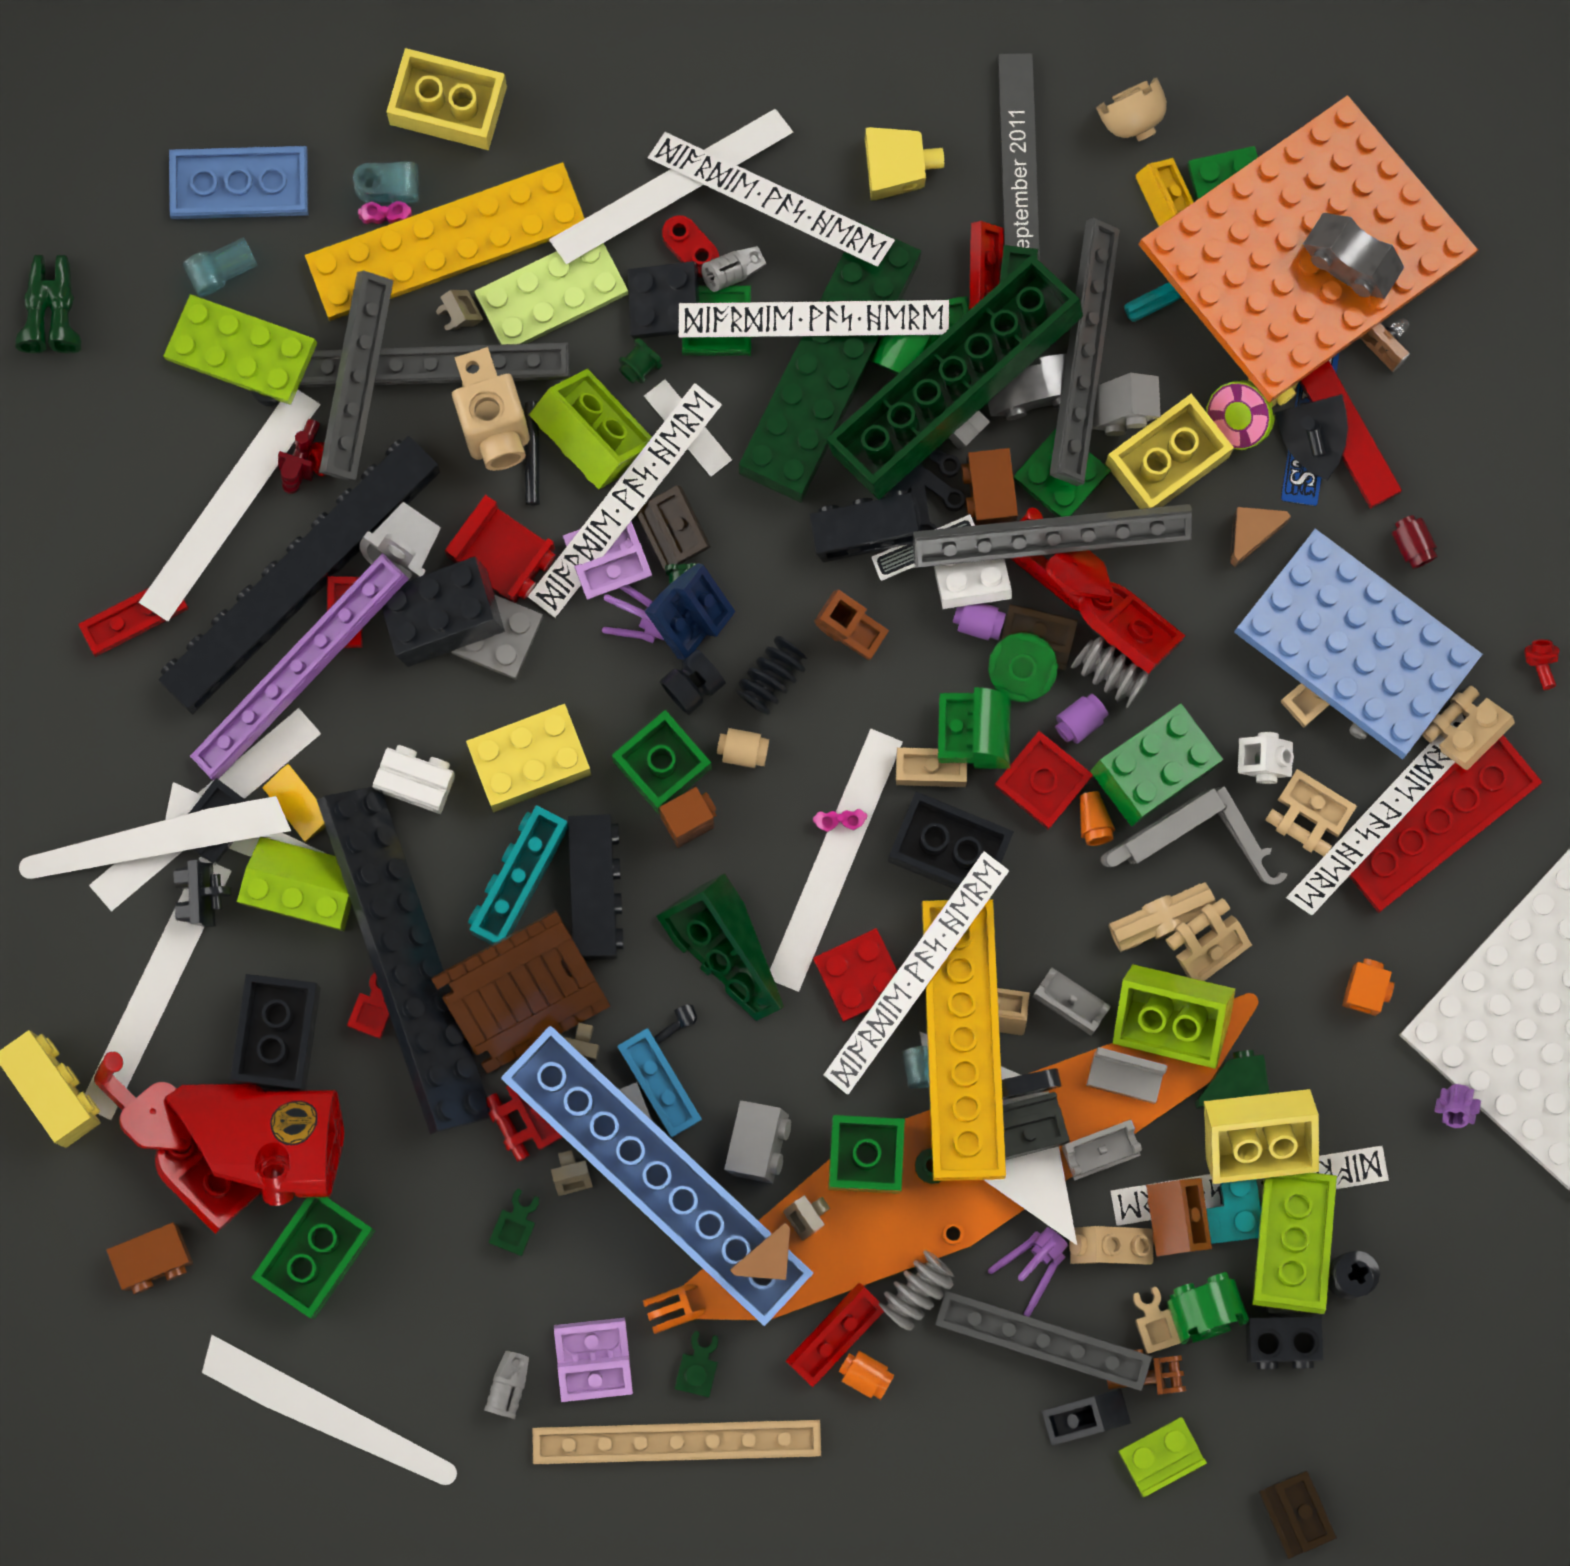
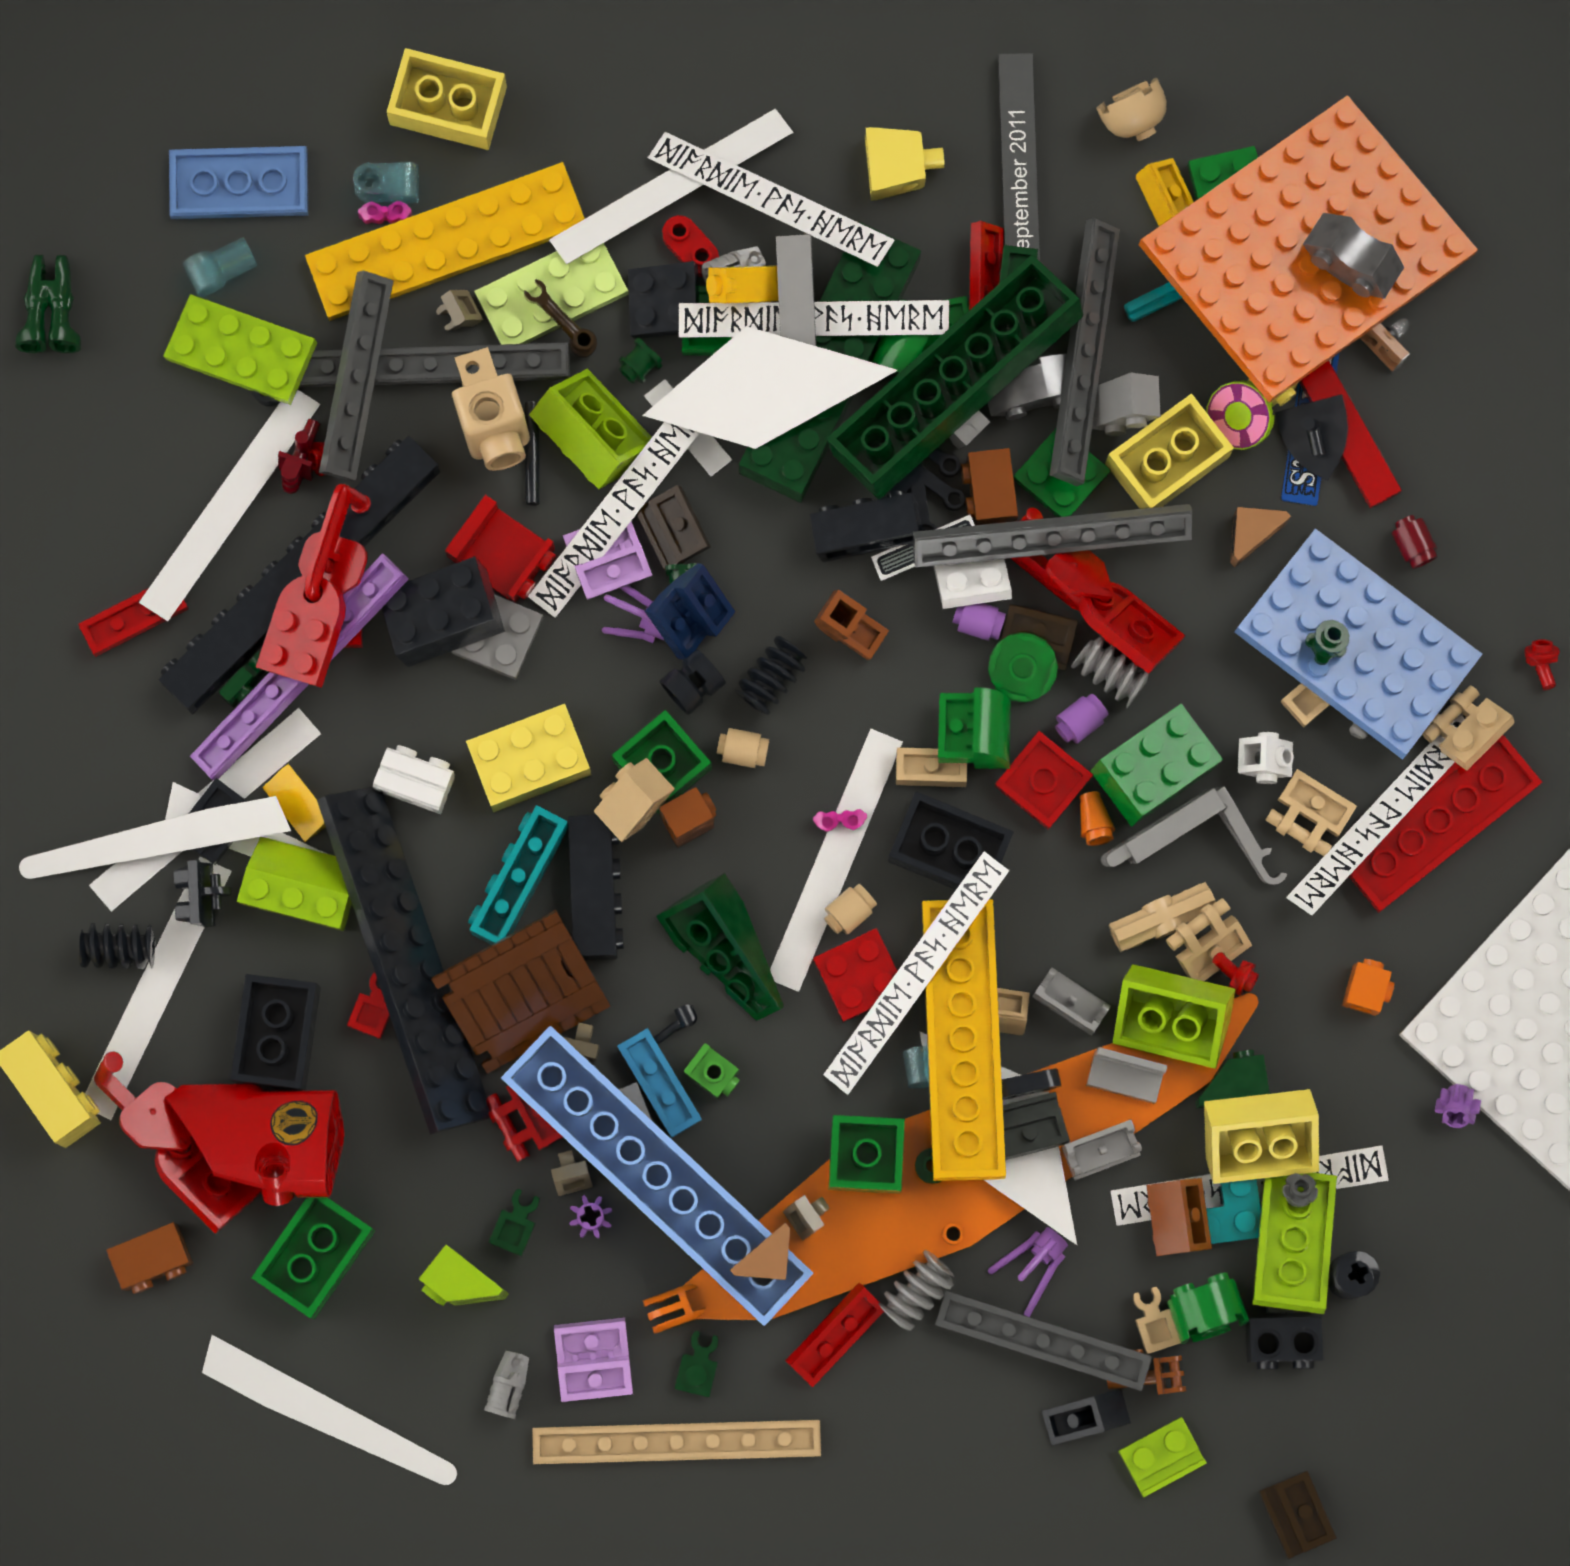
light grey container [359,502,441,581] -> none
light grey brick [724,1100,791,1184] -> none
orange brick [838,1350,894,1400] -> none
tan bracket [1069,1226,1153,1265] -> none
none -> black piece [79,923,155,970]
none -> dark green plate [219,650,266,707]
none -> plate [256,484,371,688]
none -> lime slope [419,1245,509,1306]
none -> dark brown brick [524,279,597,358]
none -> medium lavender gear [569,1195,613,1239]
none -> tan brick [594,758,675,842]
none -> white sticker [642,326,898,449]
none -> bright green brick [683,1043,740,1100]
none -> yellow brick [706,265,779,303]
none -> light grey tile [776,234,816,346]
none -> tan brick [824,884,877,935]
none -> red plate [1213,952,1259,996]
none -> dark grey plate [1282,1173,1318,1207]
none -> dark green brick [1305,620,1350,665]

